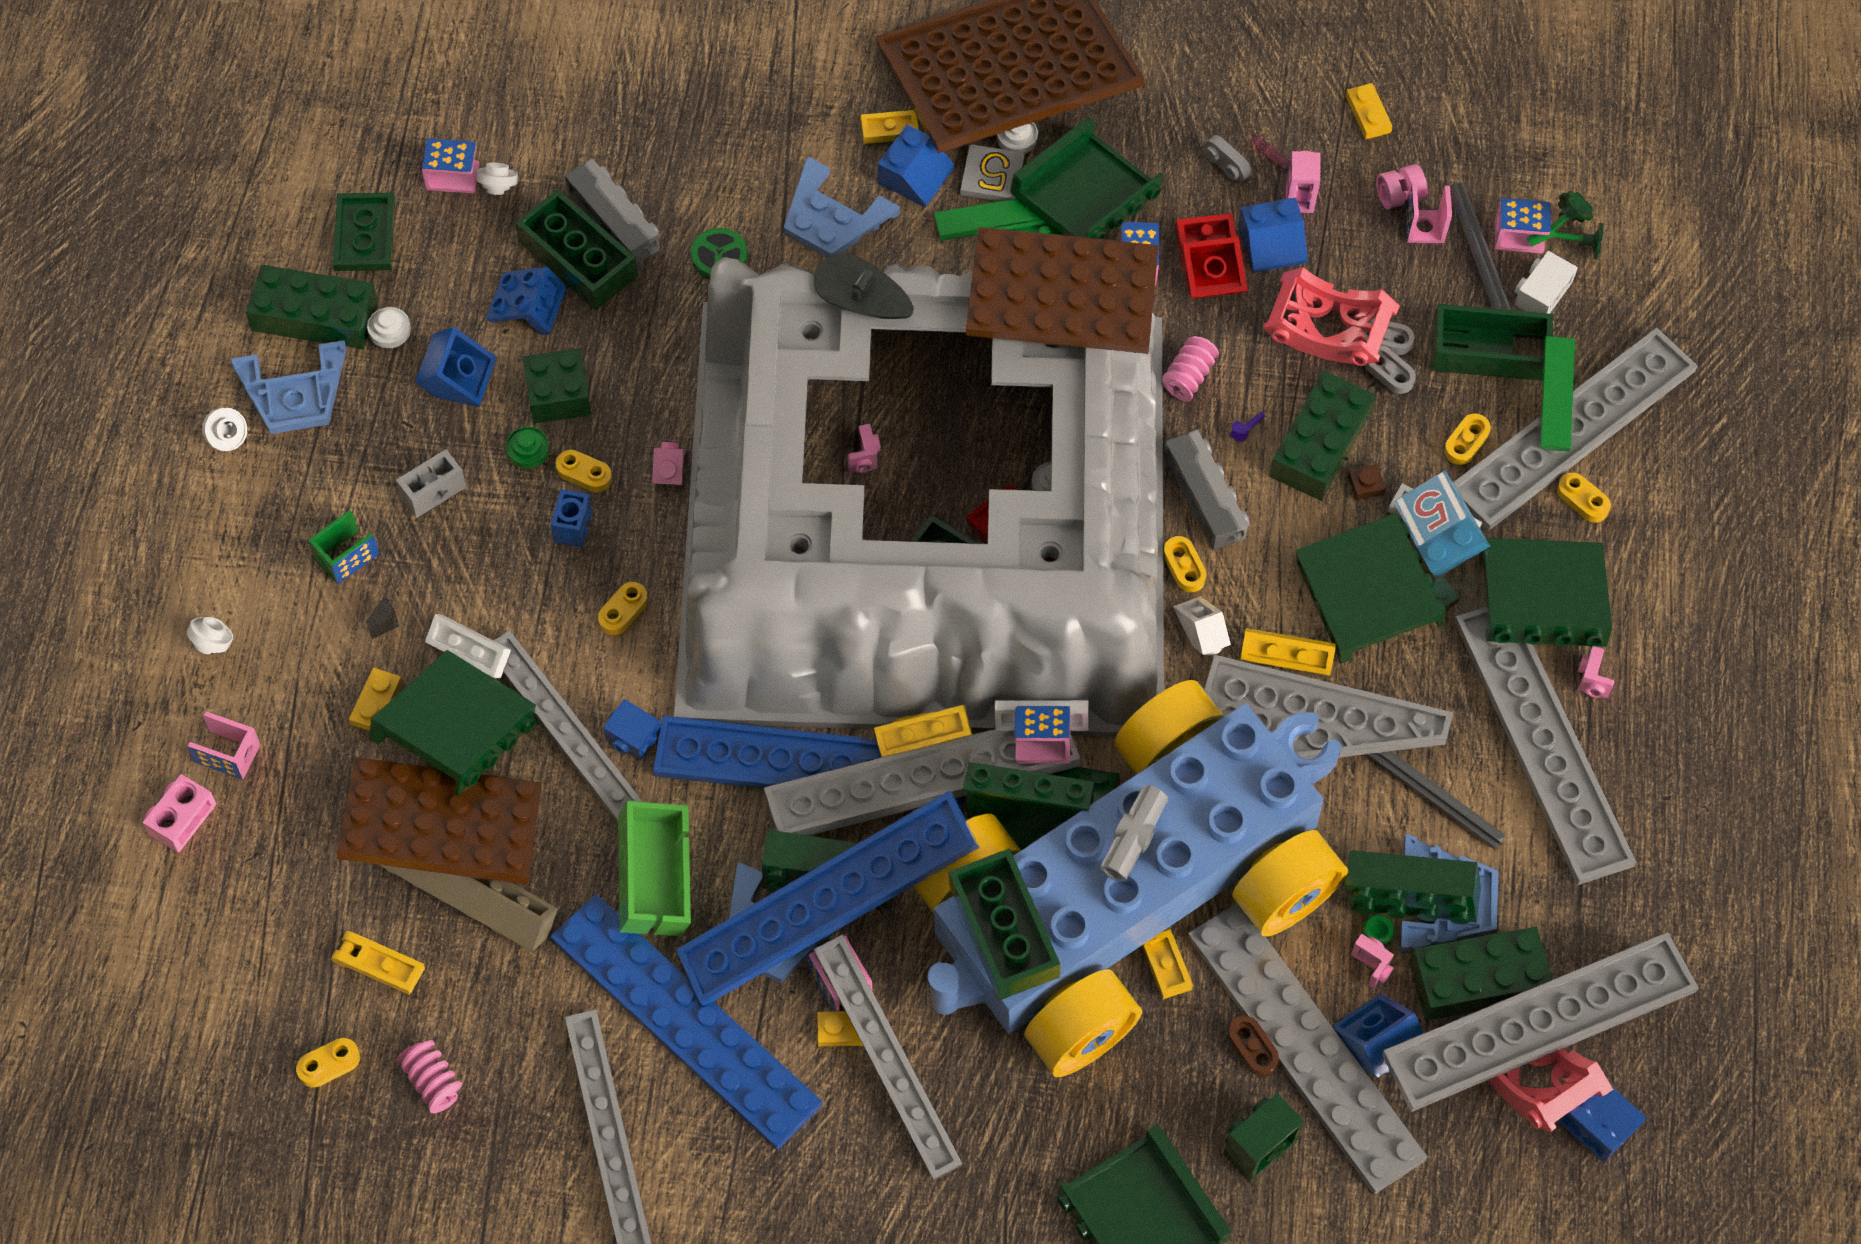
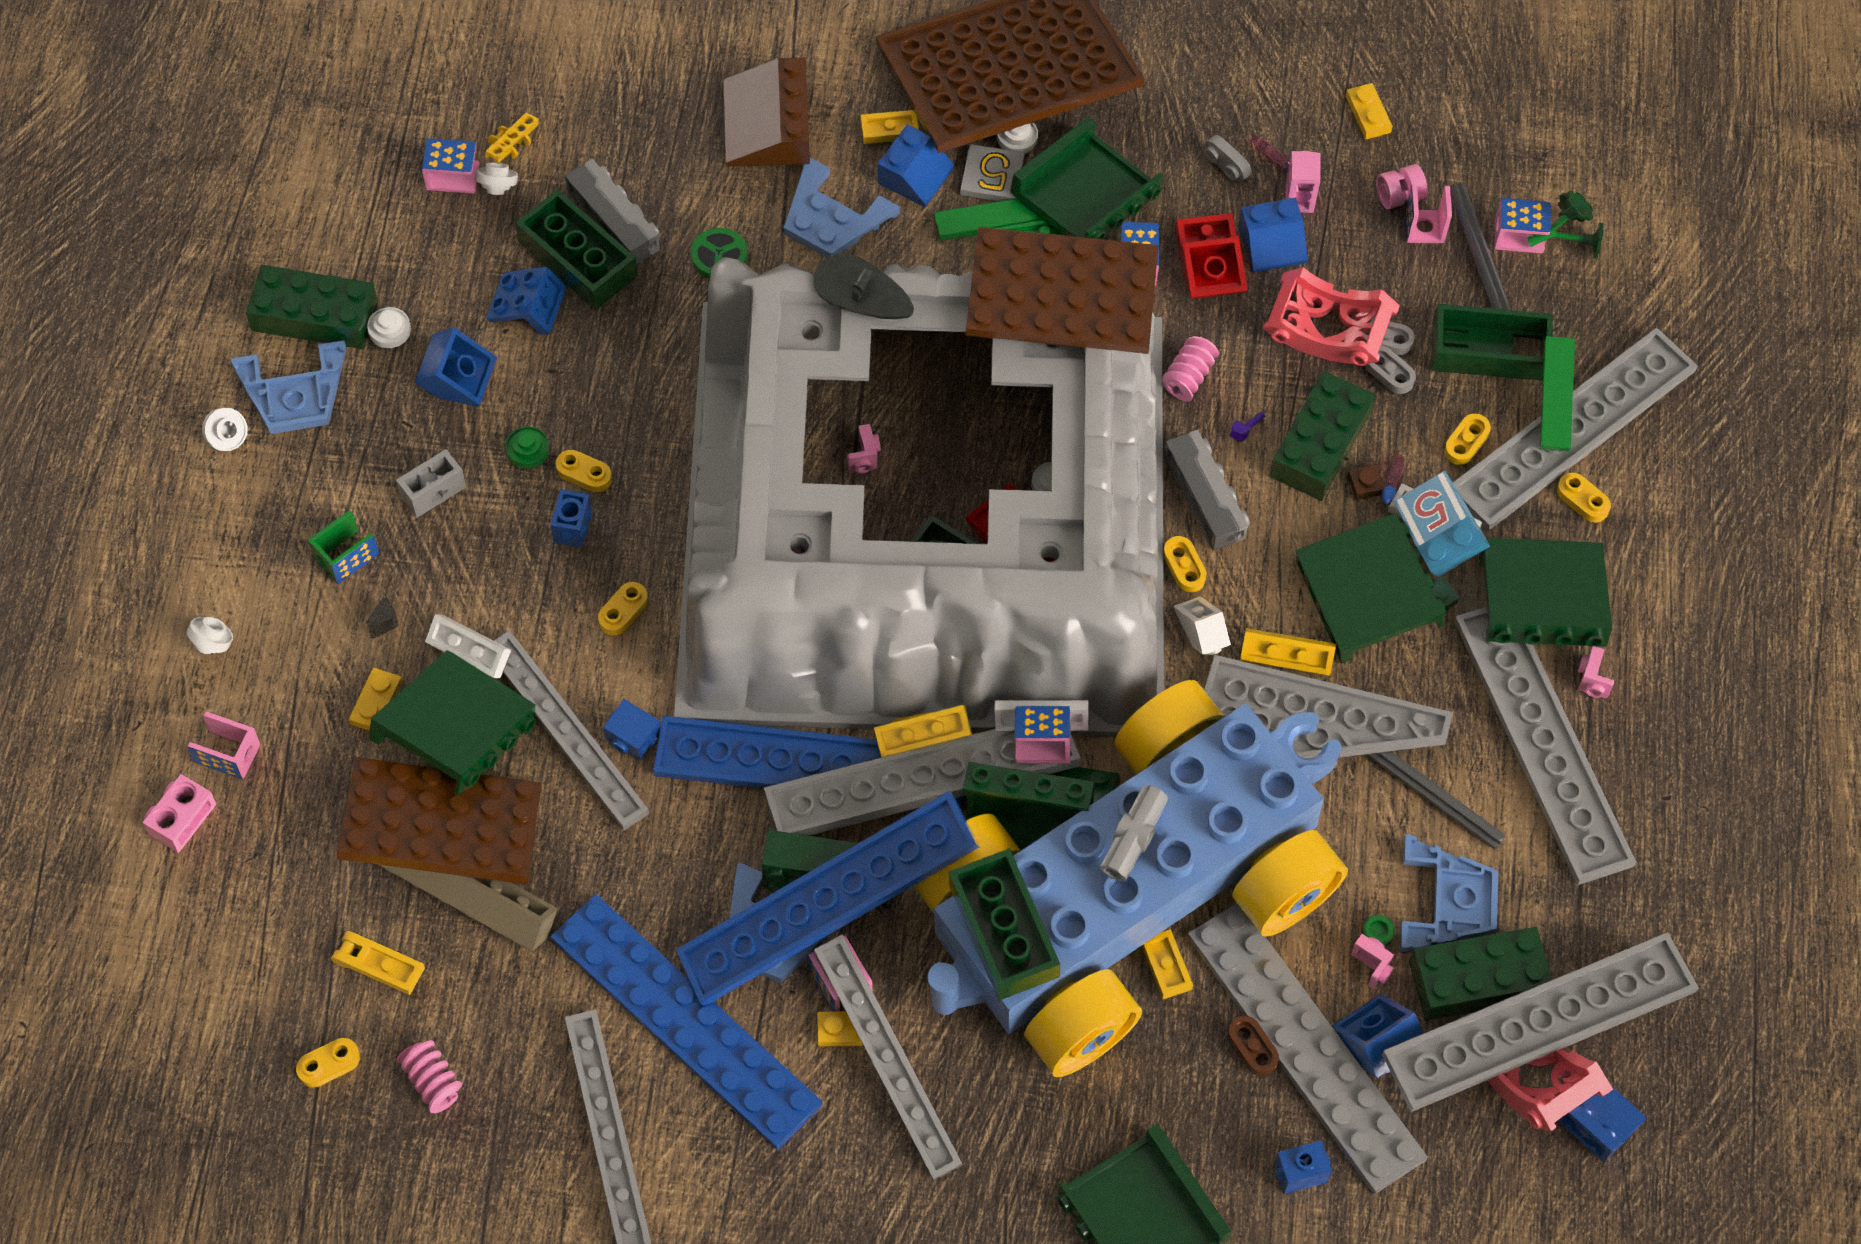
dark green plate [333,192,395,271] -> none
dark green brick [523,348,591,424] -> none
bright green piece [618,801,691,937] -> none
bright pink bracket [652,442,686,485] -> none
dark green brick [1223,1093,1304,1183] -> none
dark green brick [1345,850,1481,924] -> none
white brick [1514,251,1578,314] -> none
none -> yellow piece [485,113,539,164]
none -> slope [723,57,810,167]
none -> blue head [1274,1140,1332,1194]
none -> clear pink piece [1382,454,1405,504]

